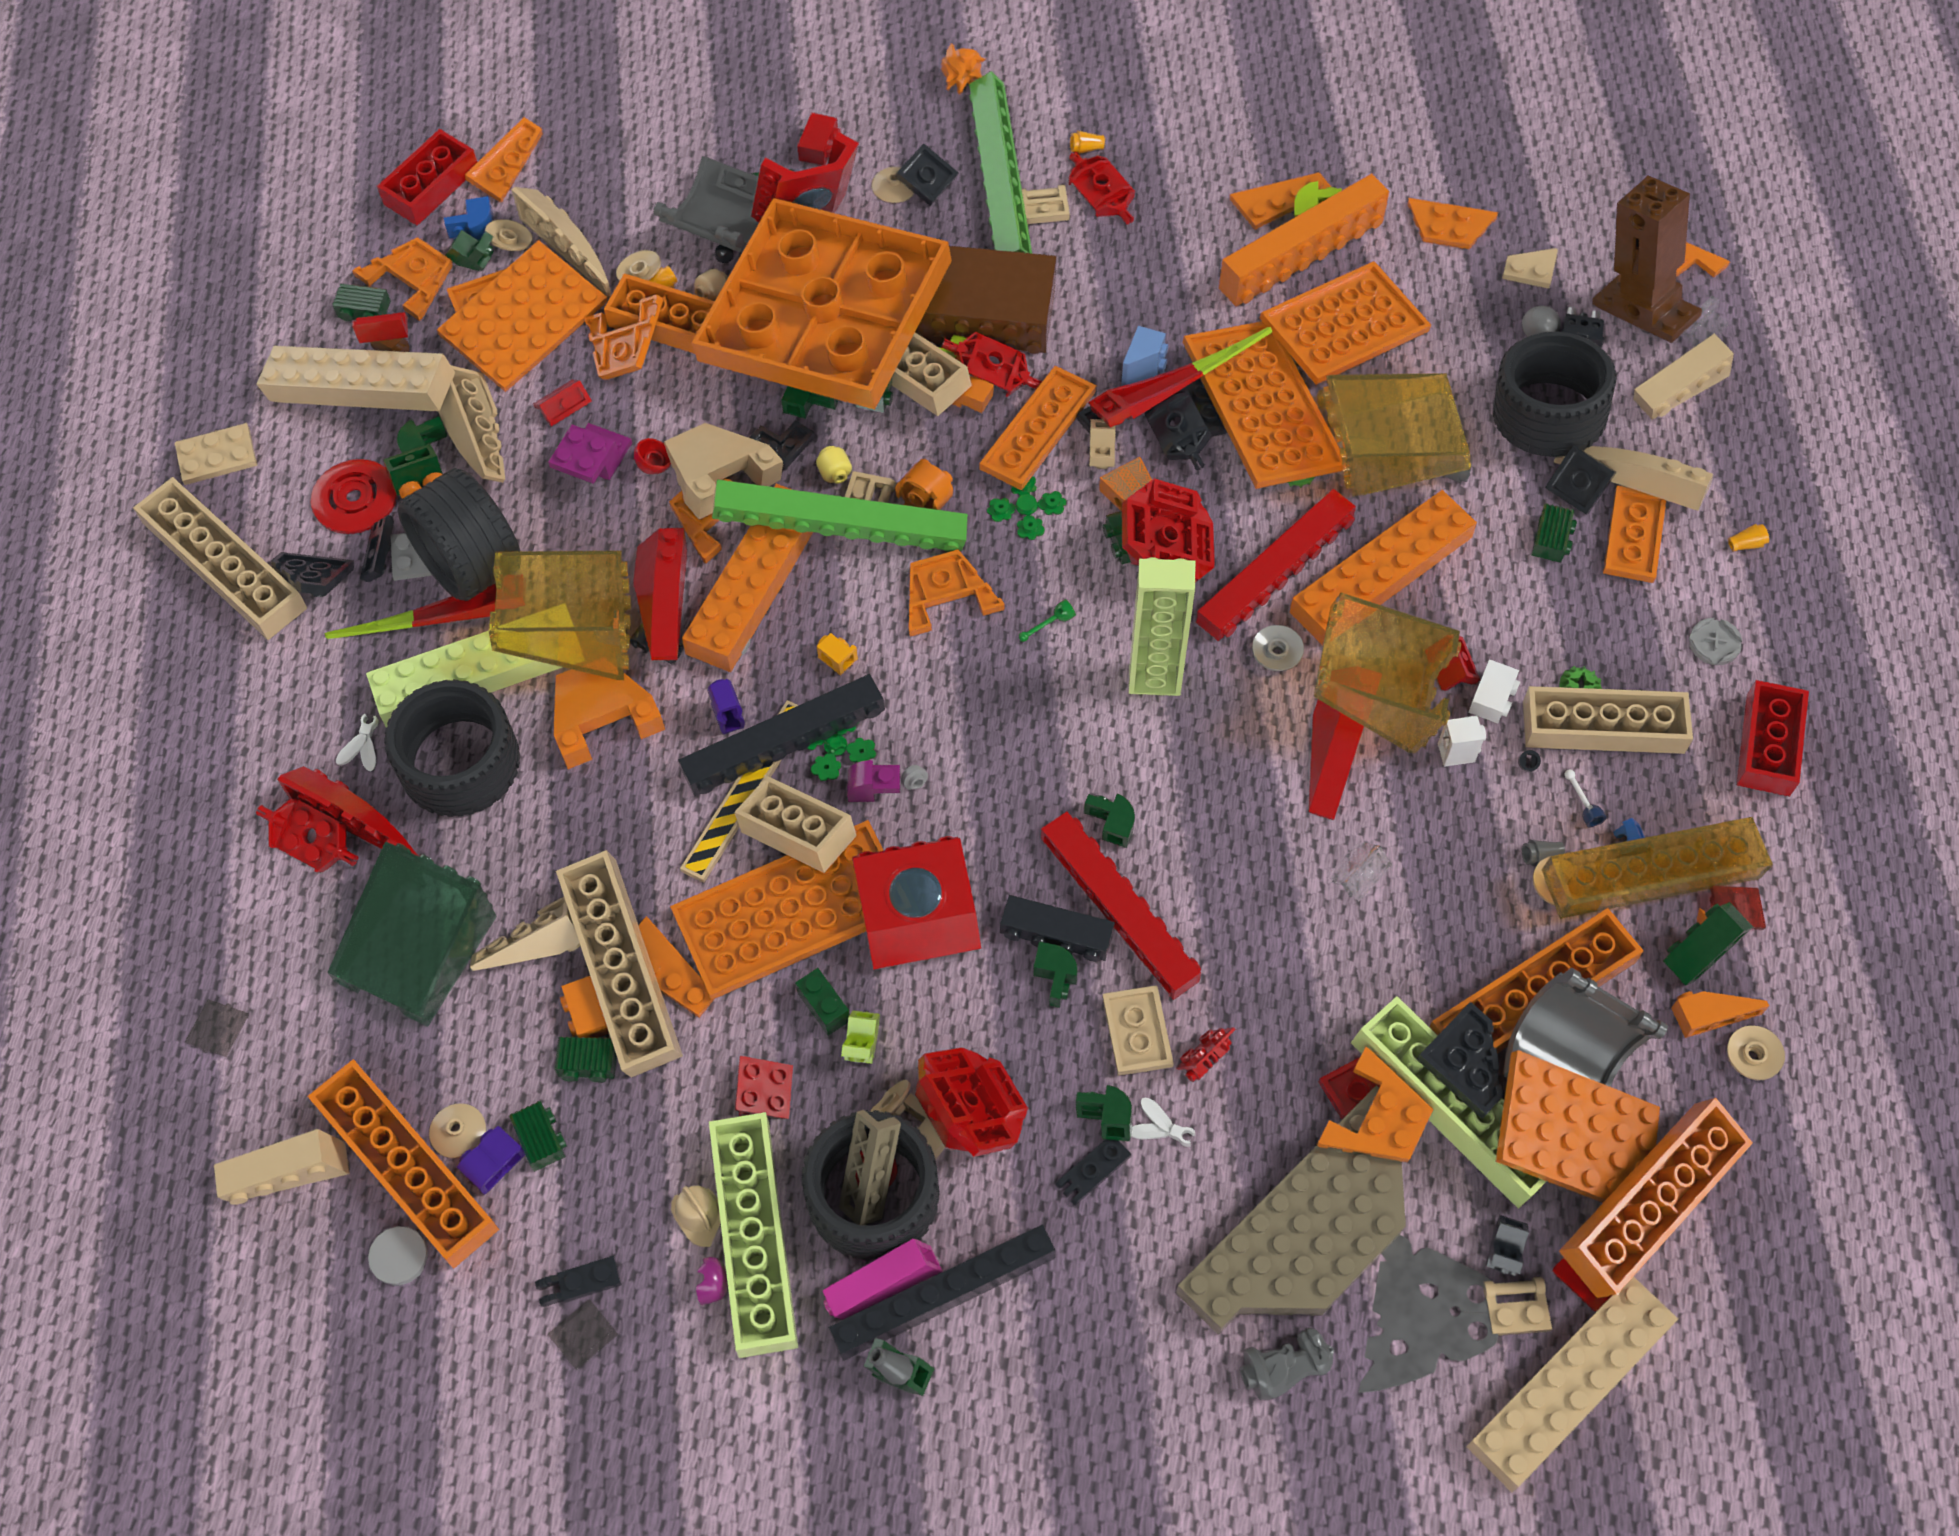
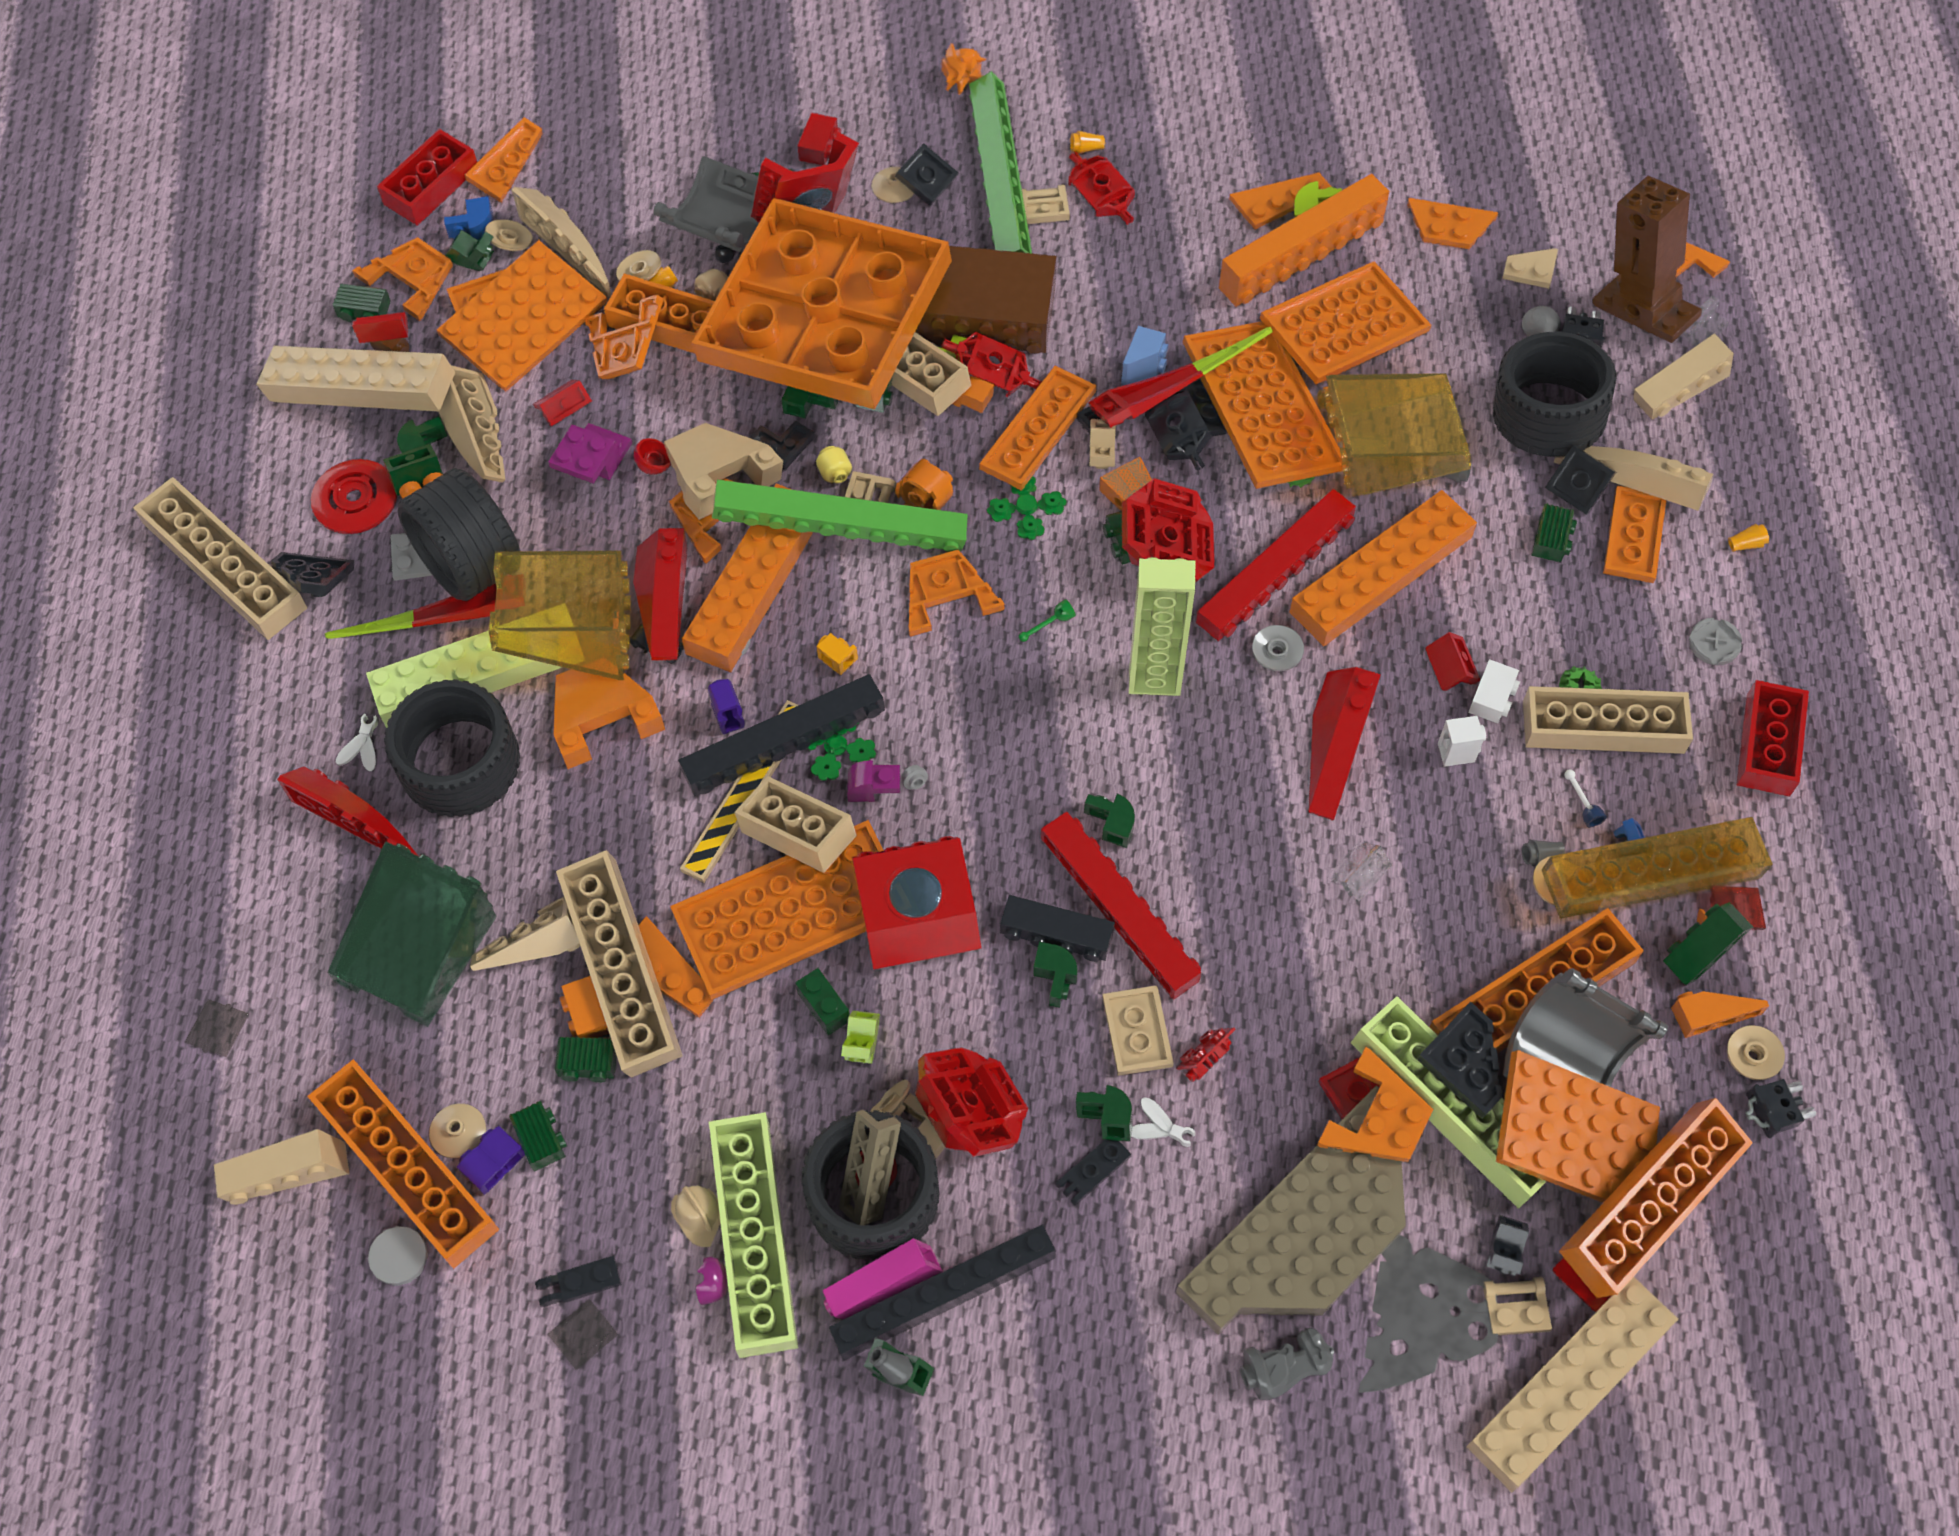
tan plate [174,423,258,485] -> none
red plate [256,798,359,872] -> none
black hinge [360,515,394,582] -> none
red hinge [735,1056,793,1119] -> none
clear yellow windscreen [1314,593,1461,754] -> none
black hinge [1518,750,1541,772] -> none
none -> black piece [1746,1079,1816,1138]

